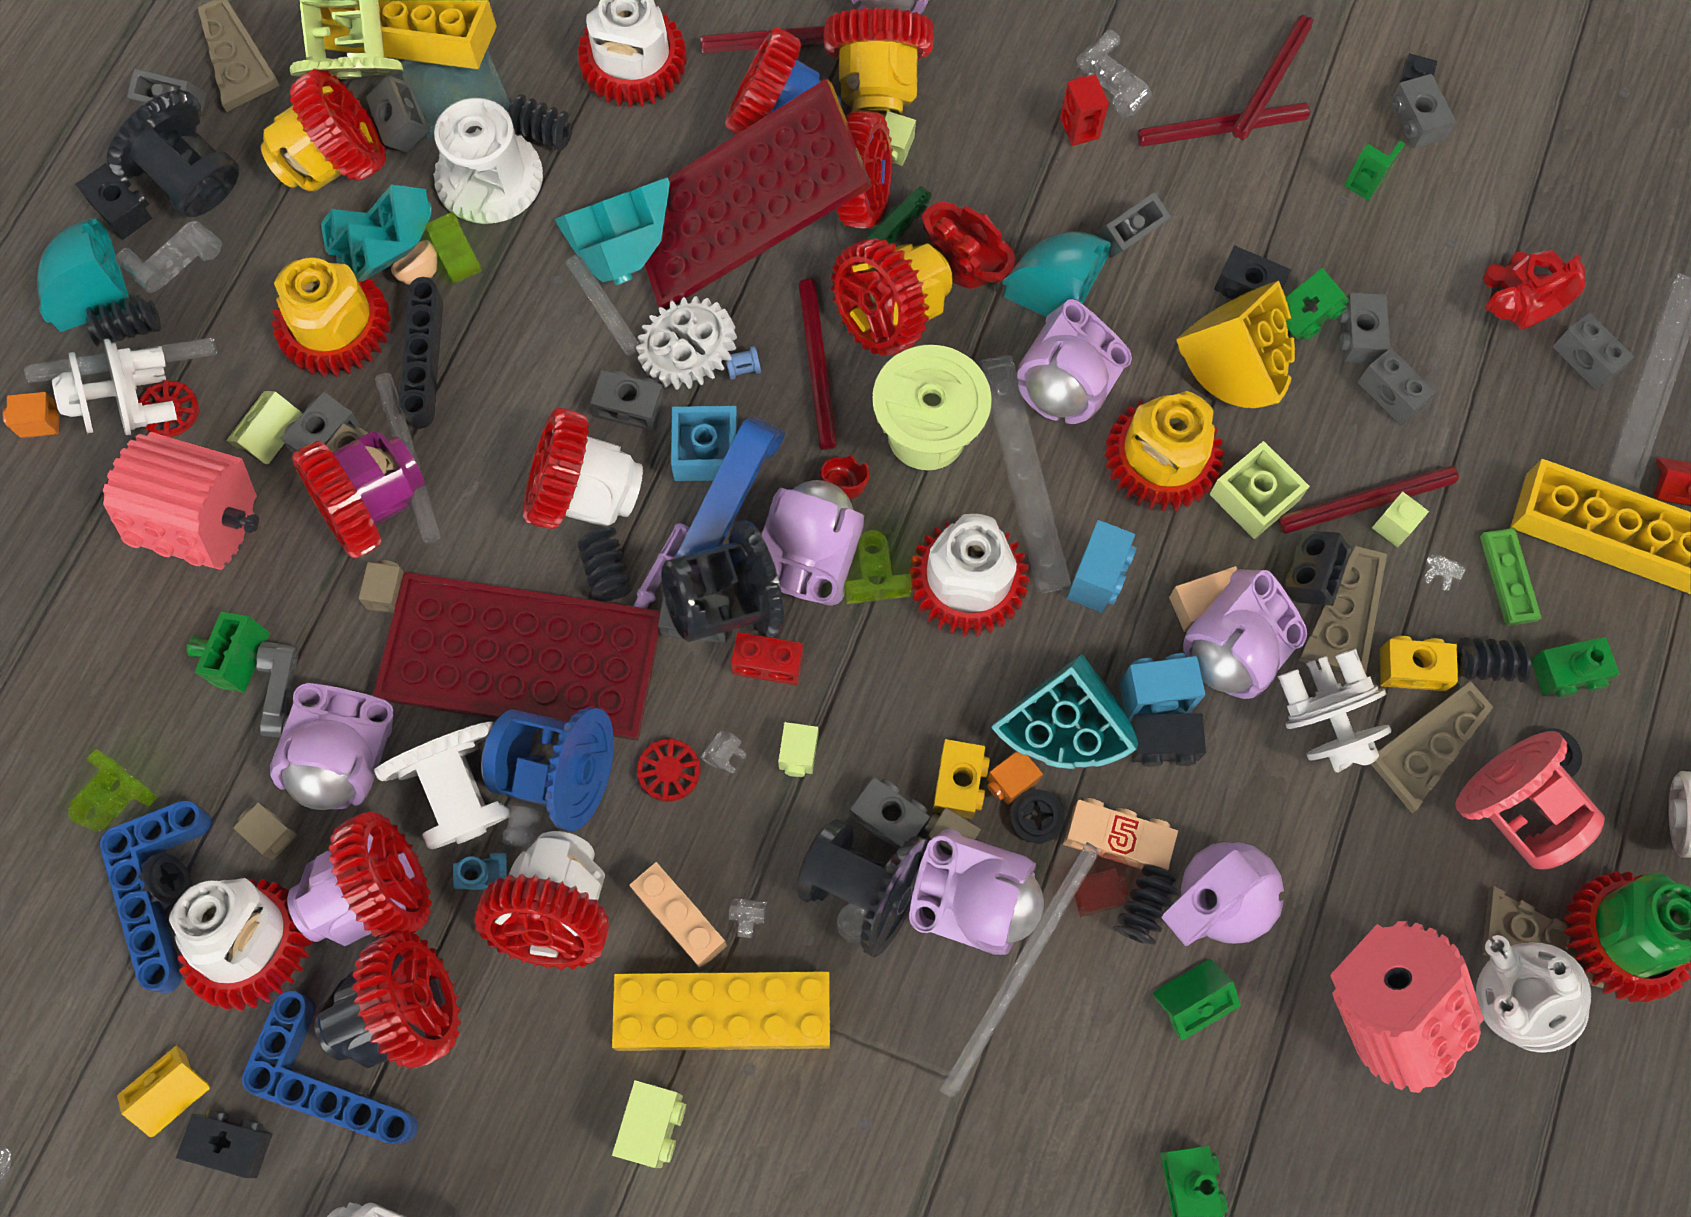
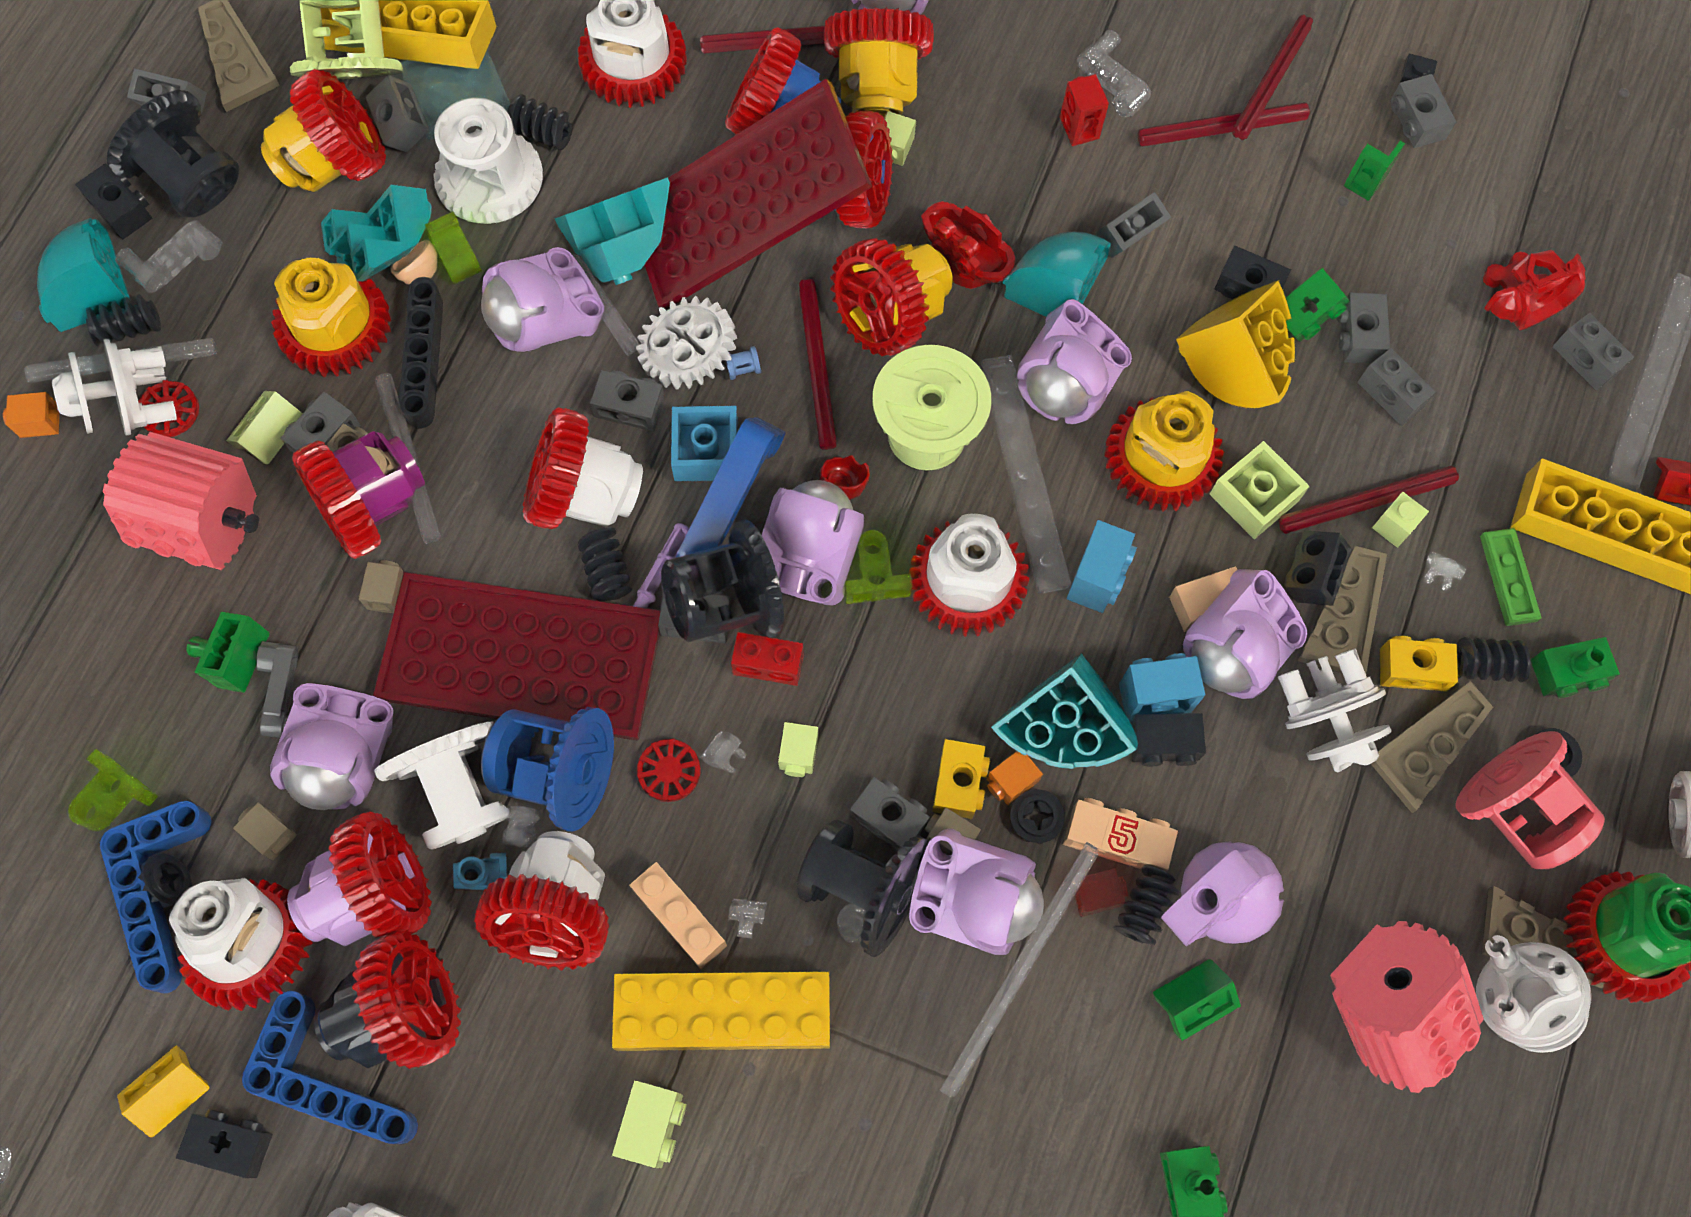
dark green plate [866,186,932,244] -> none
none -> lavender piece [481,247,604,352]

